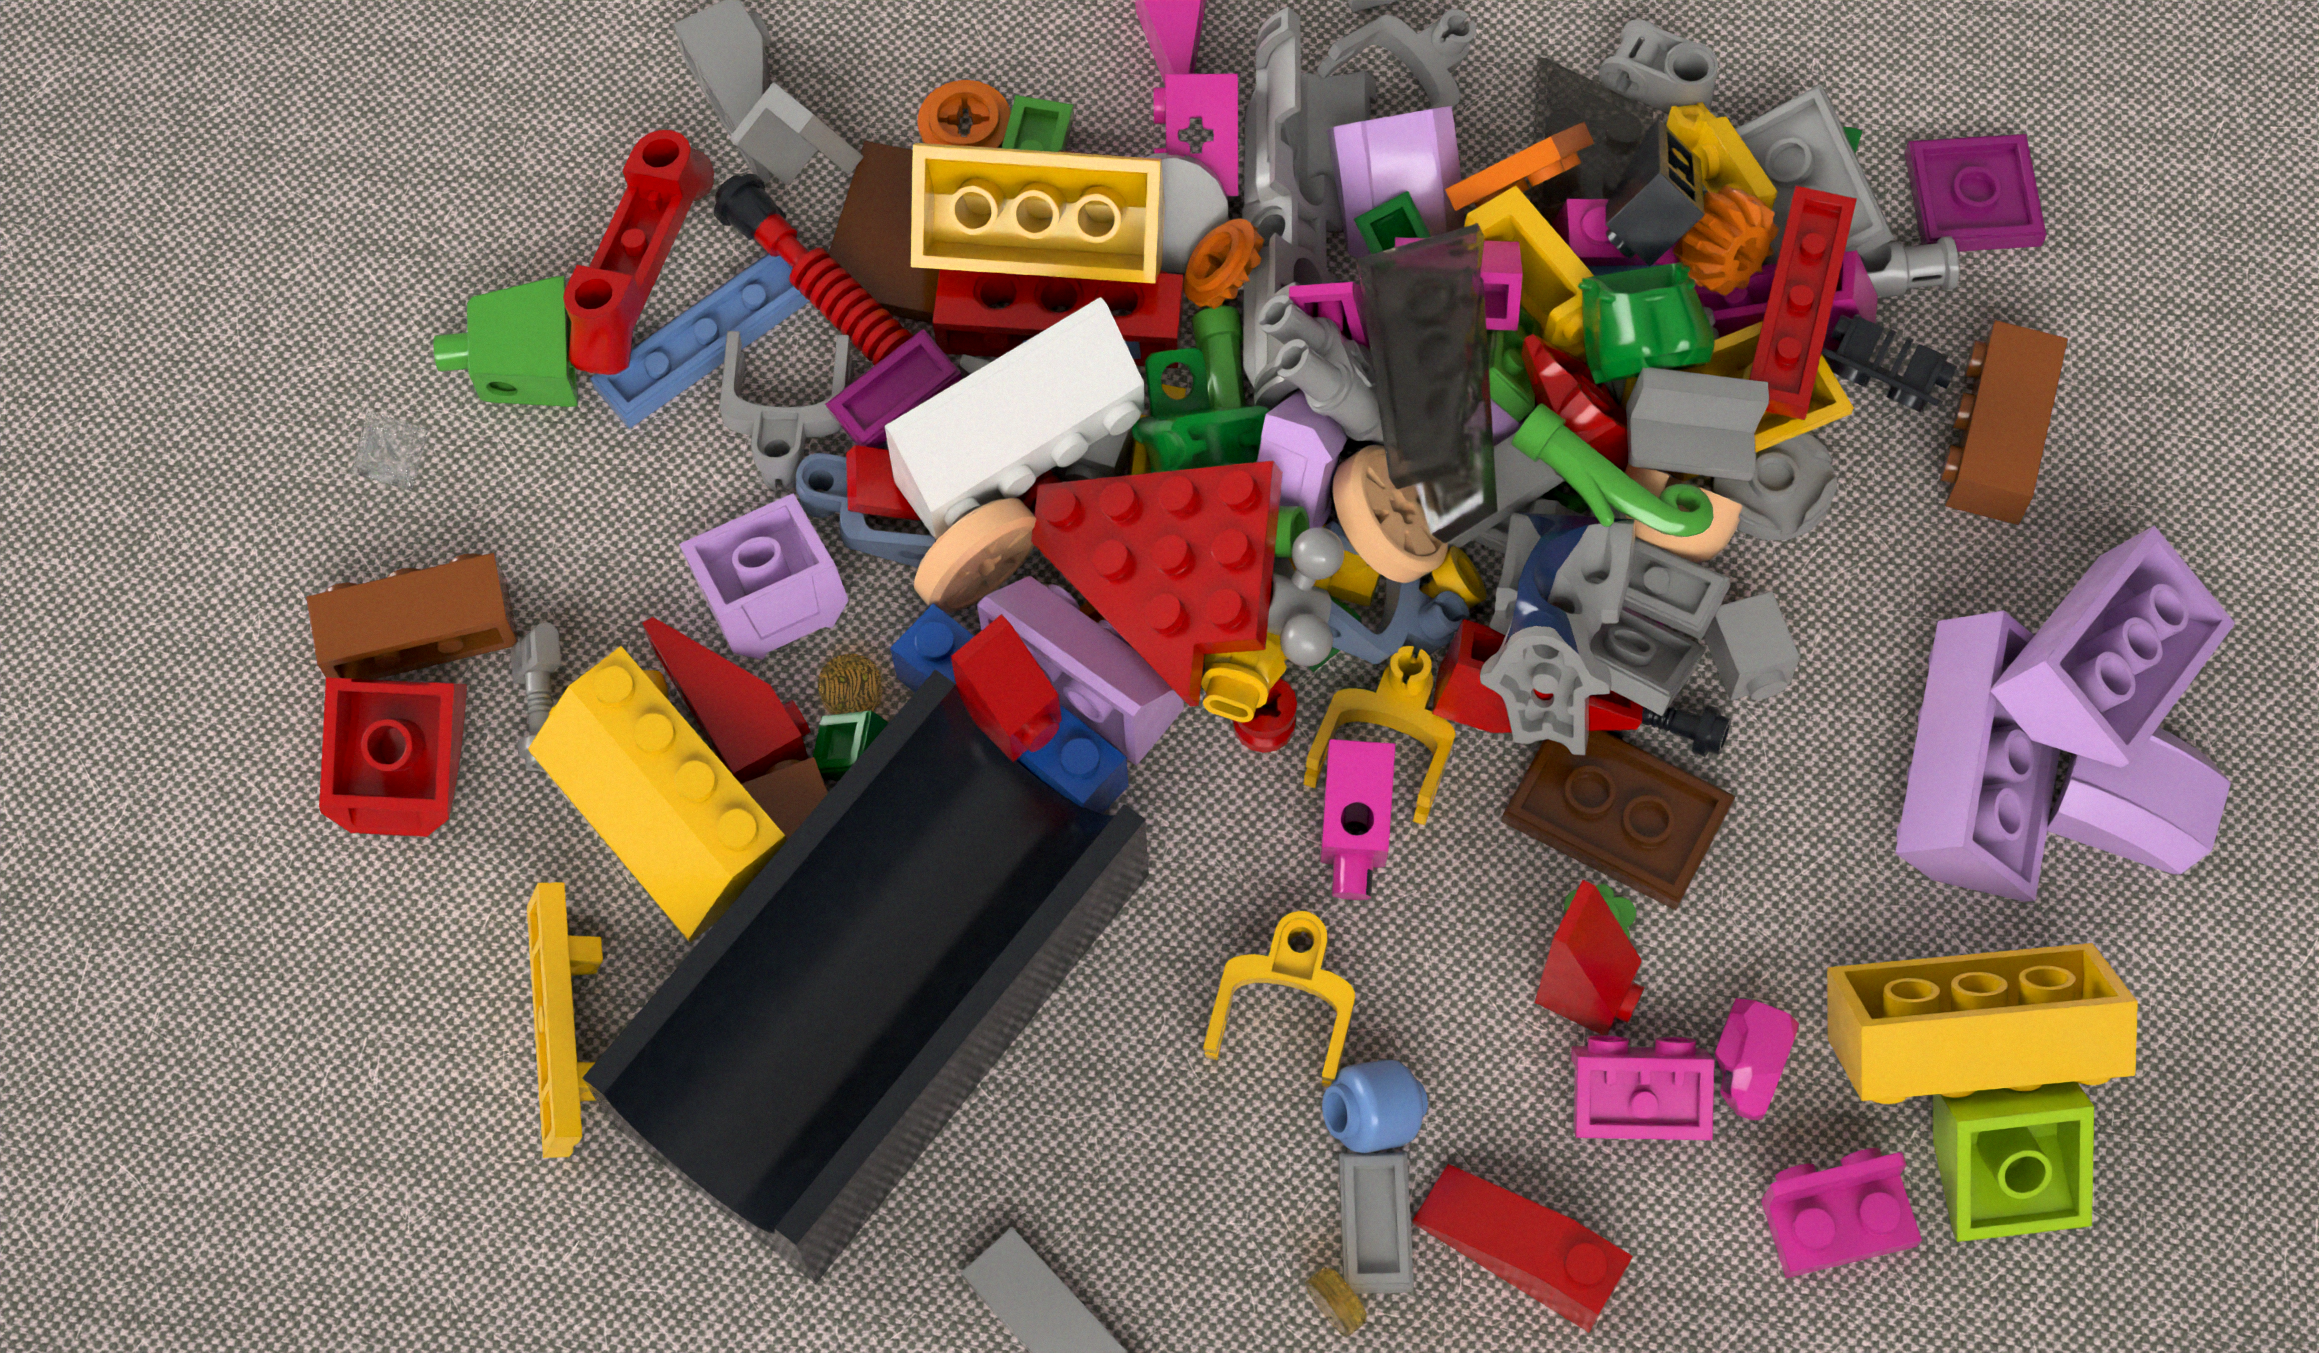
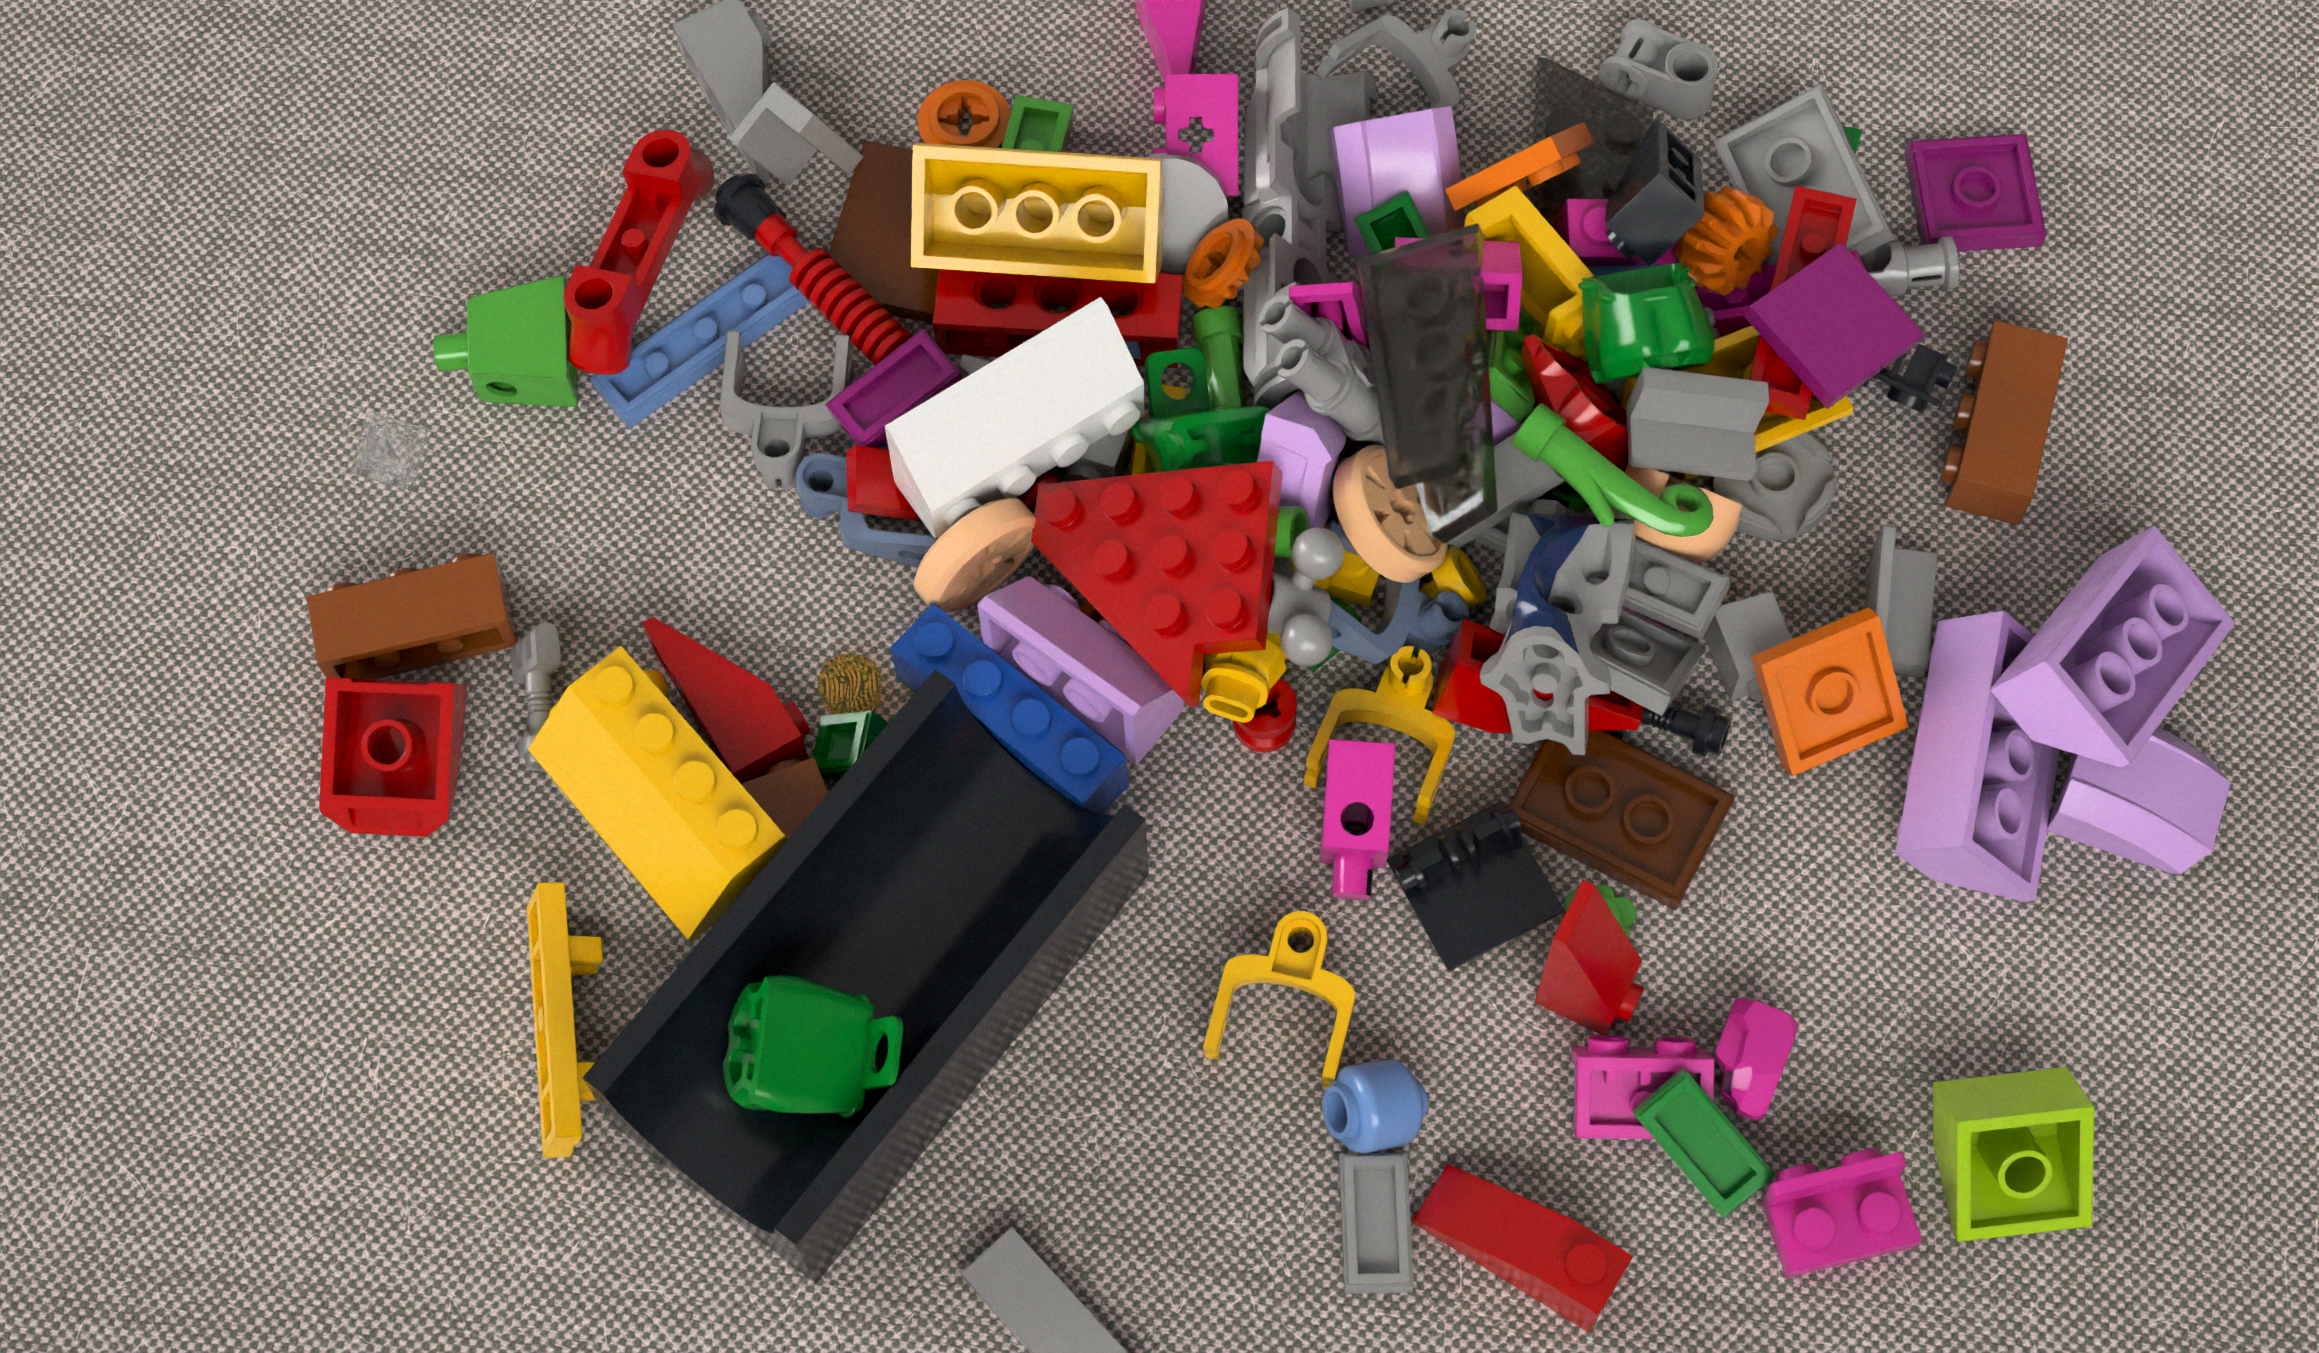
lavender slope [679,493,849,660] -> none
red slope [951,614,1062,762] -> none
clear yellow tile [1304,1266,1367,1338] -> none
yellow hinge [1666,102,1778,211] -> none
yellow brick [1827,943,2138,1104] -> none
none -> green piece [723,976,903,1118]
none -> black hinge [1387,800,1565,972]
none -> green tile [1632,1067,1776,1219]
none -> magenta tile [1744,242,1925,409]
none -> orange plate [1751,607,1909,776]
none -> light grey panel [1865,525,1937,677]

